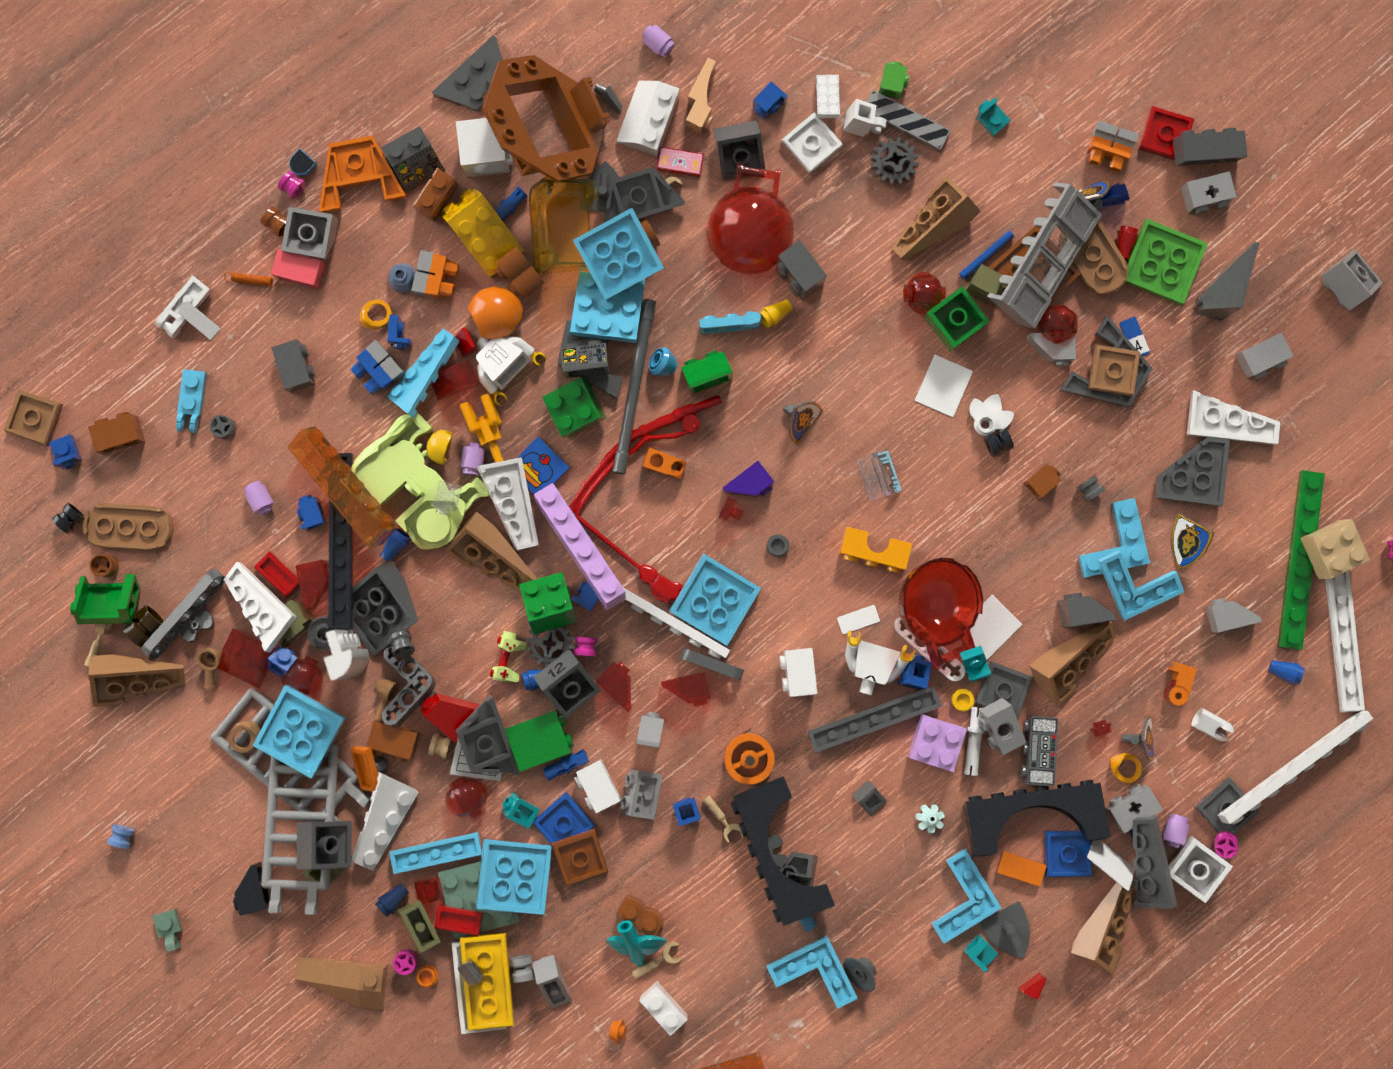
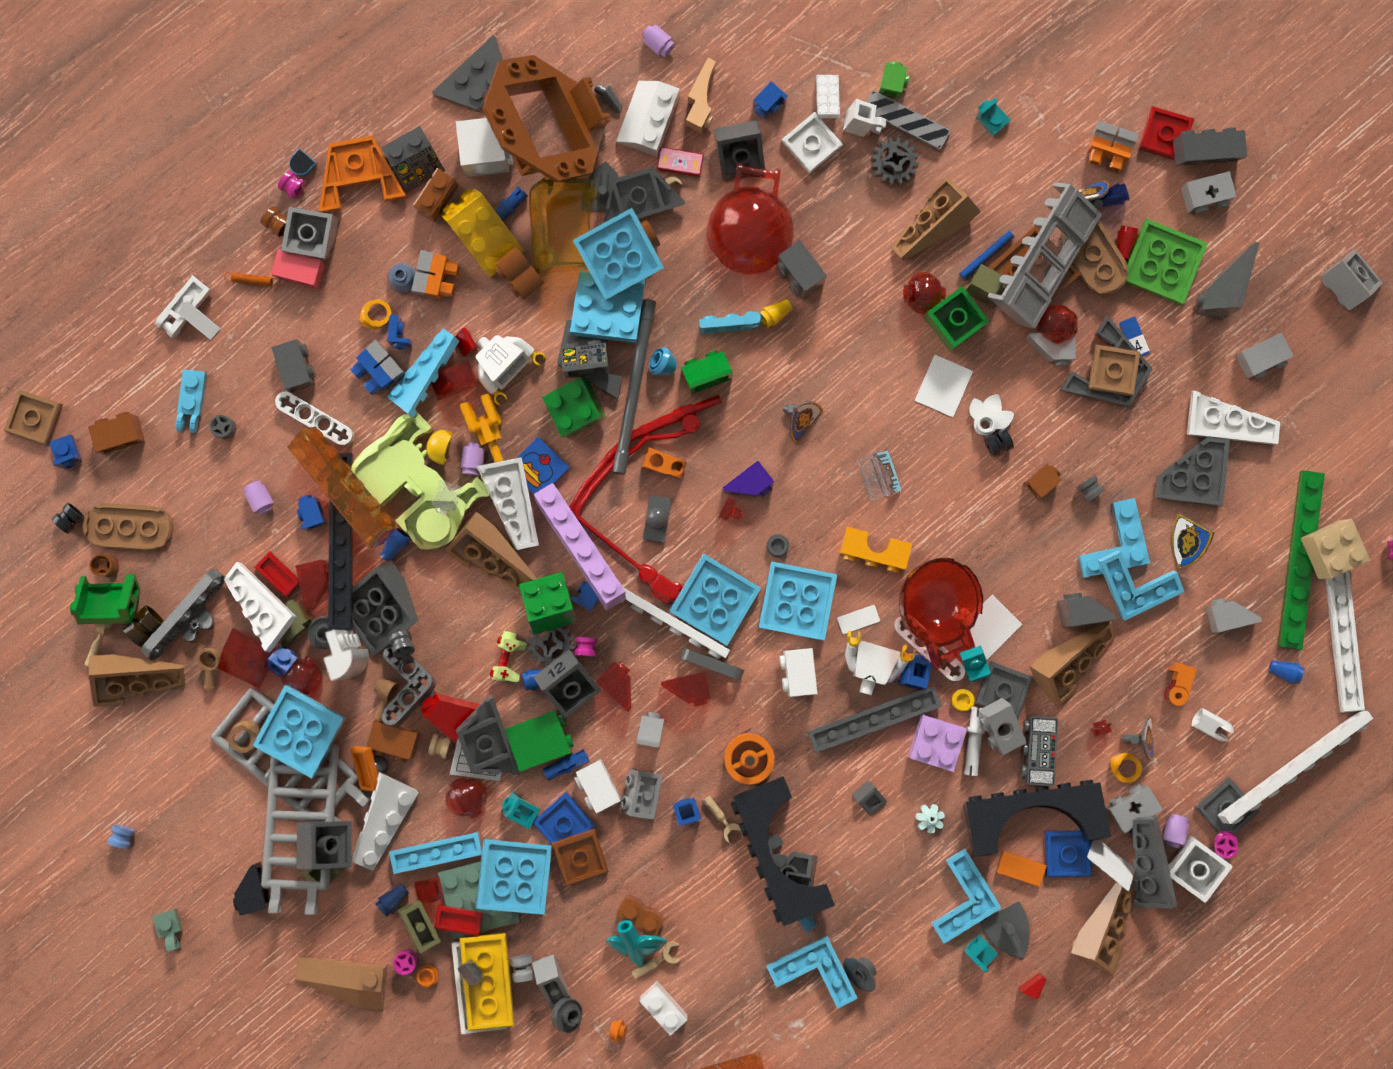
orange cylinder [468,286,524,339] -> none
none -> white beam [275,392,354,446]
none -> dark grey plate [551,997,583,1033]
none -> dark grey tile [643,495,672,543]
none -> medium azure plate [758,561,837,640]

